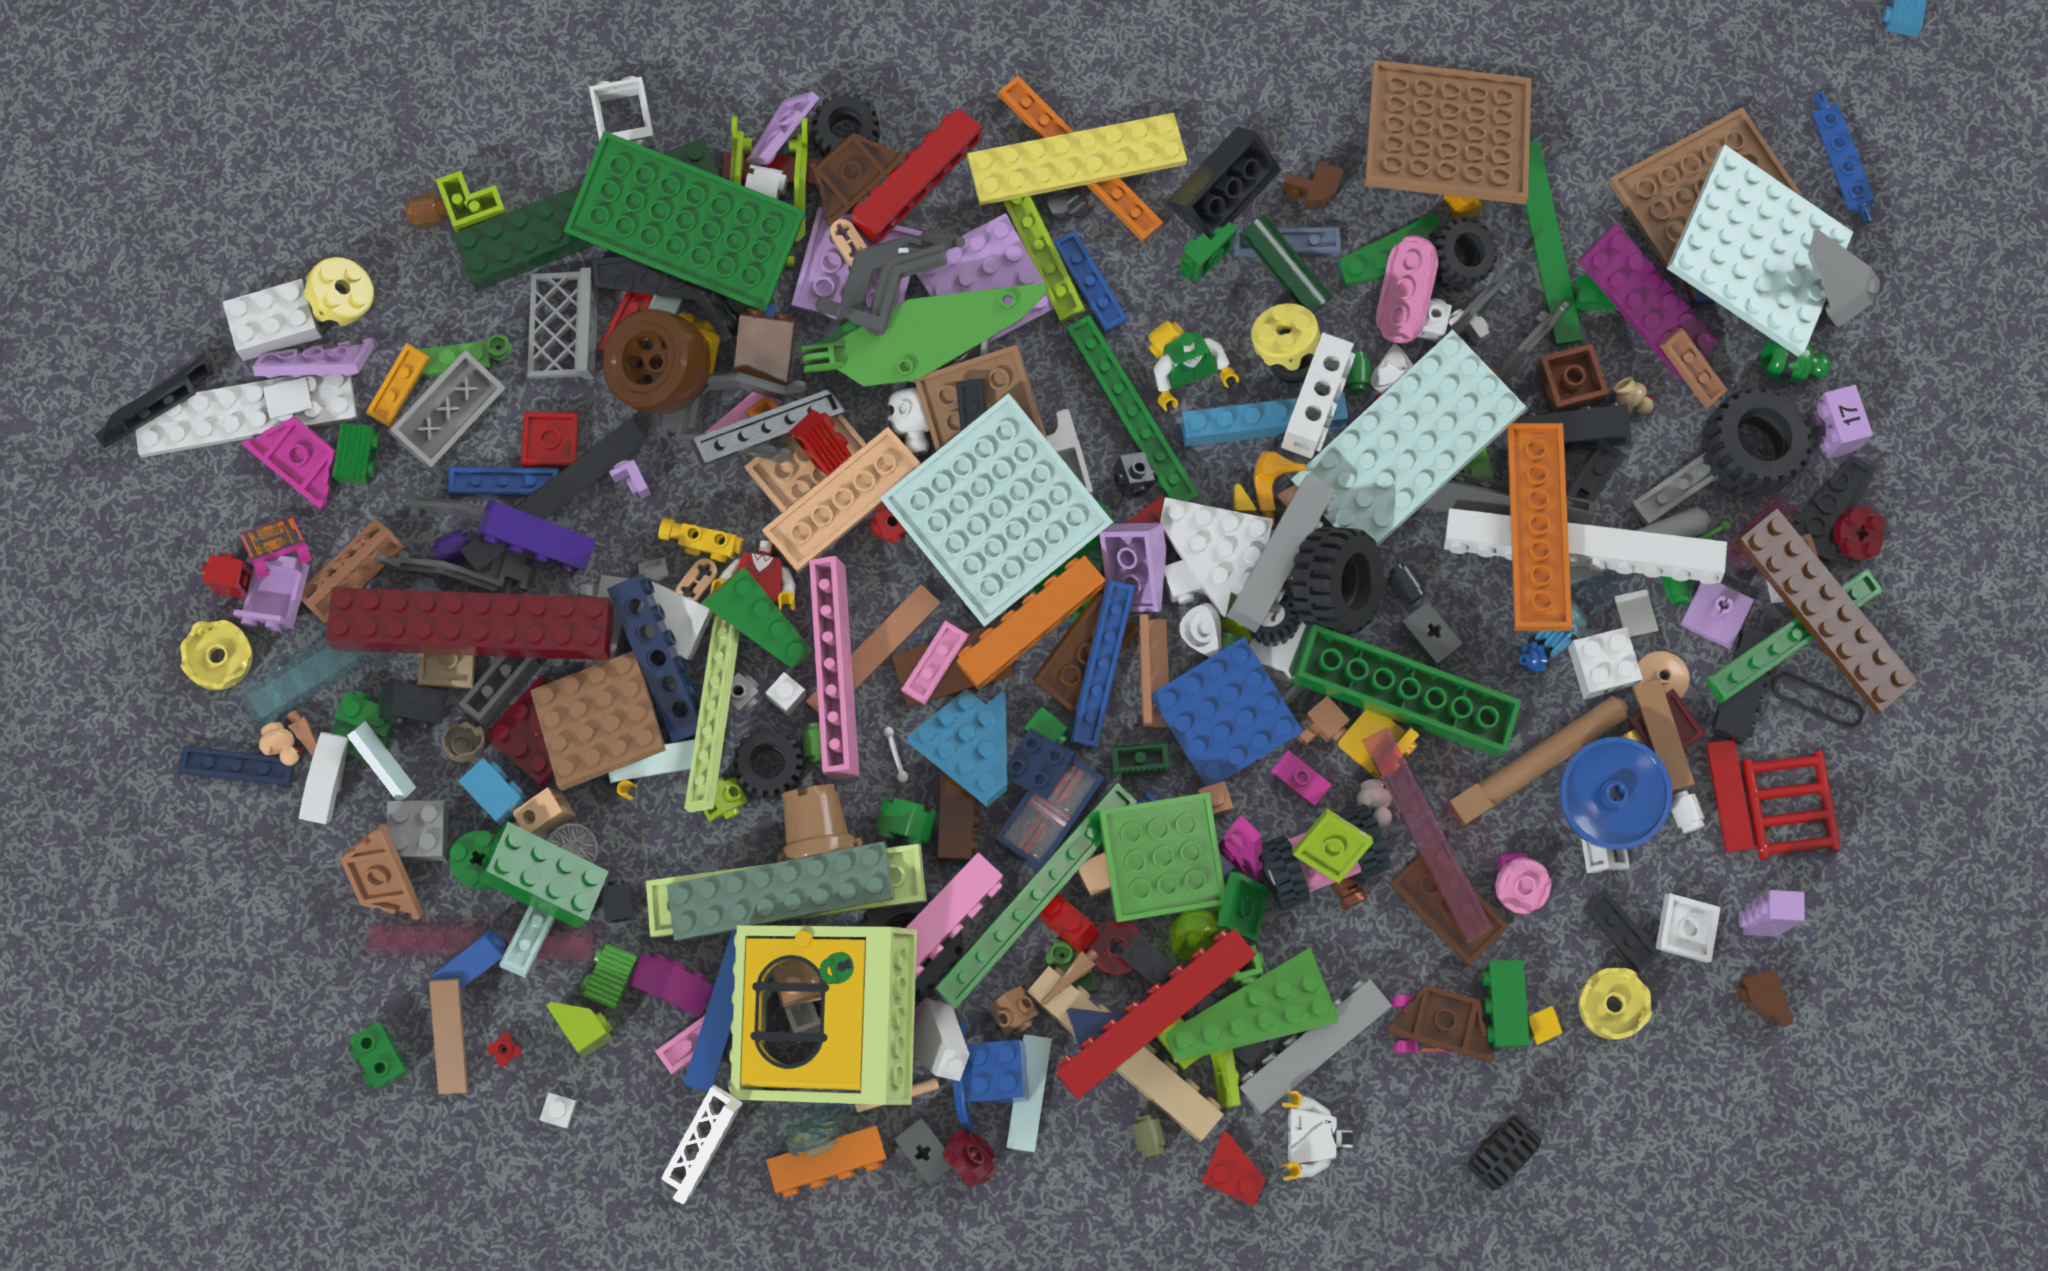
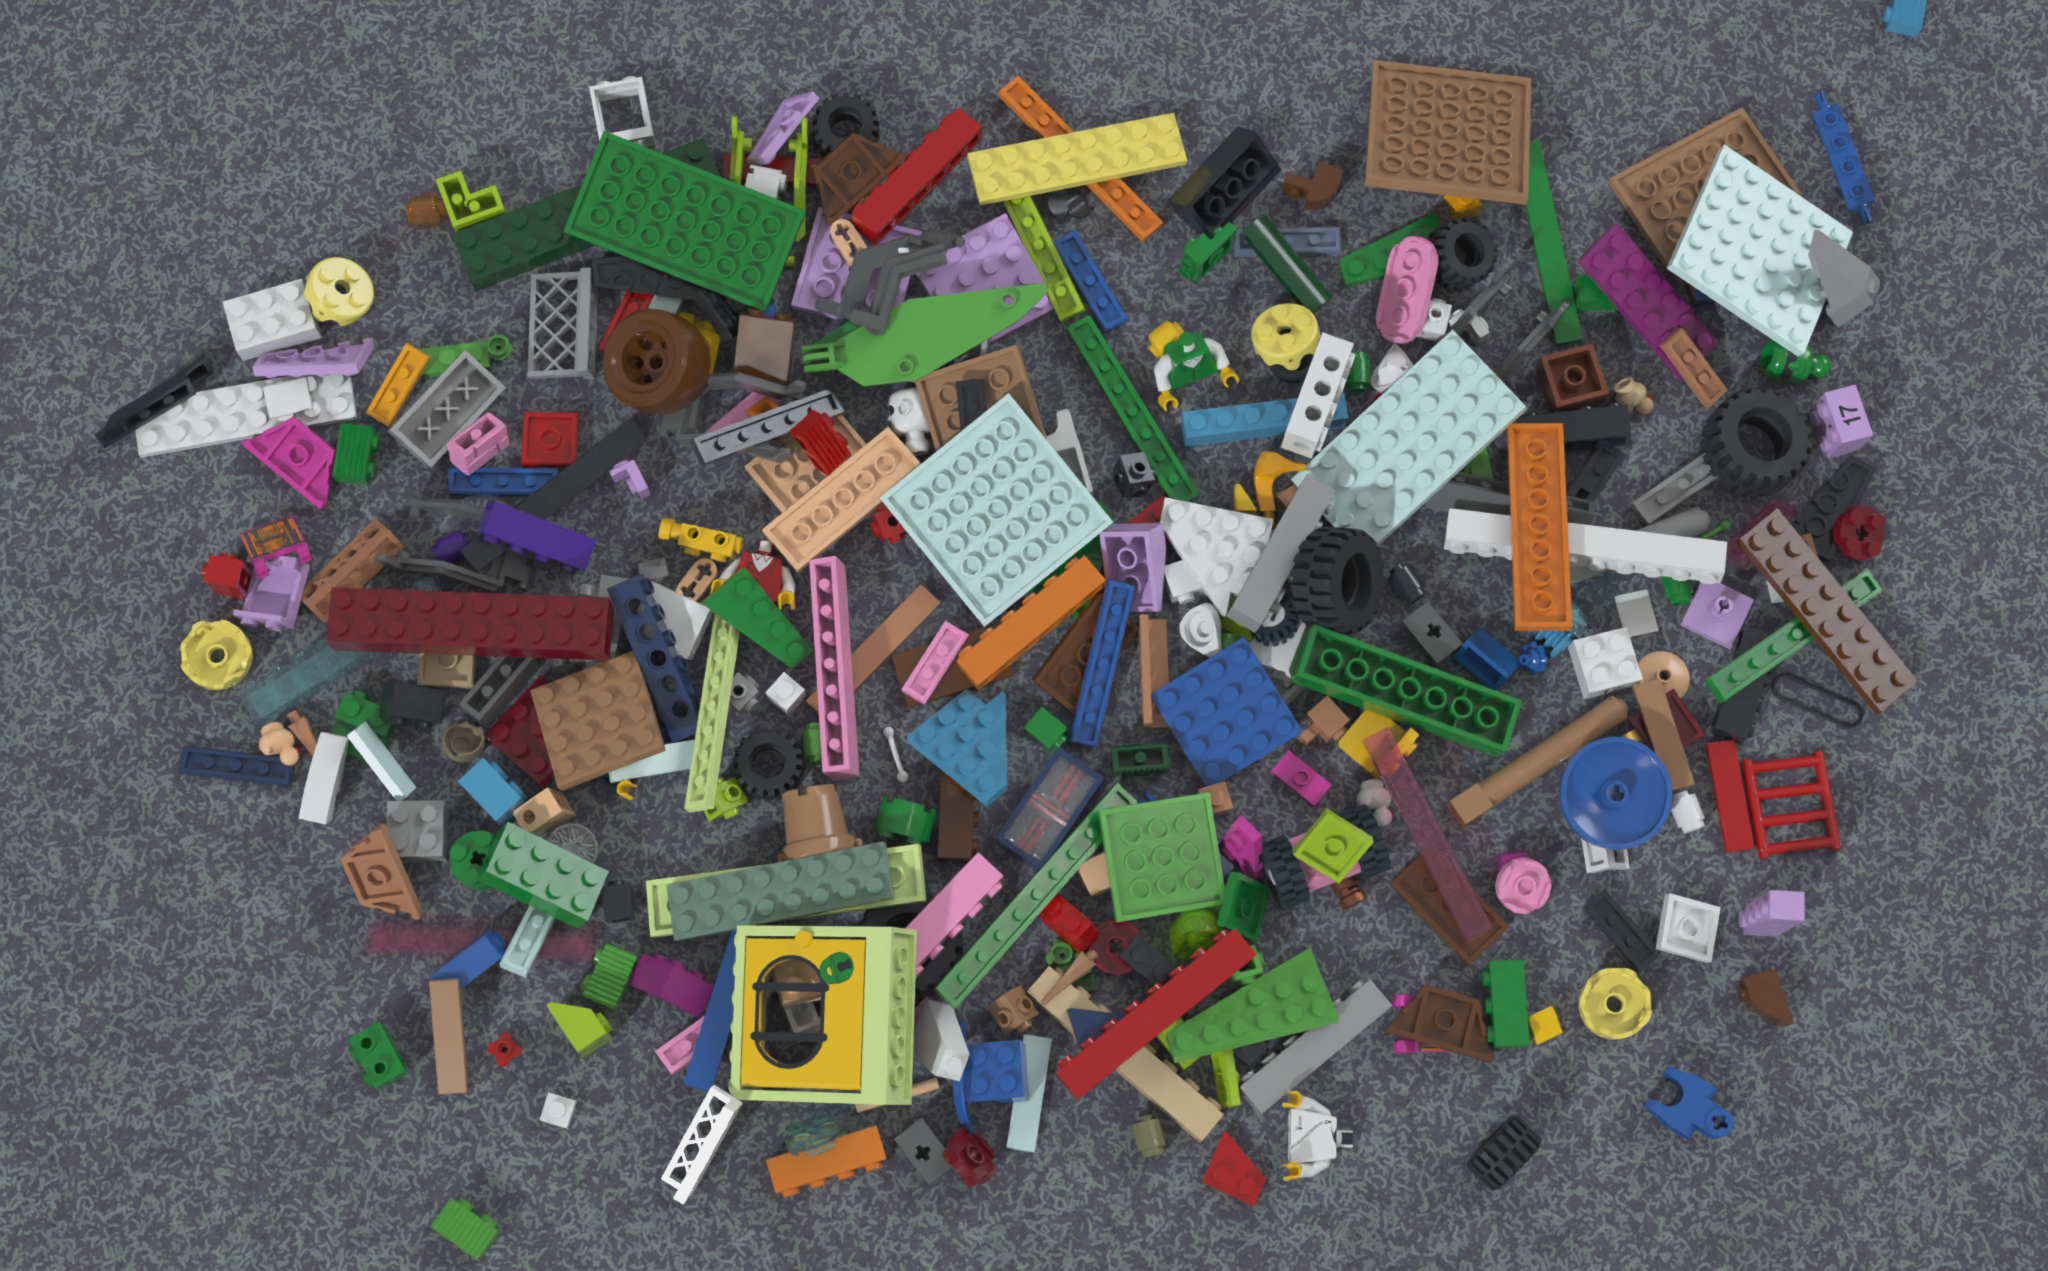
dark blue plate [1007,728,1076,801] -> none
none -> bright green brick [430,1197,501,1261]
none -> bright pink brick [447,412,510,476]
none -> blue brick [1453,627,1521,691]
none -> blue piece [1643,1066,1734,1140]

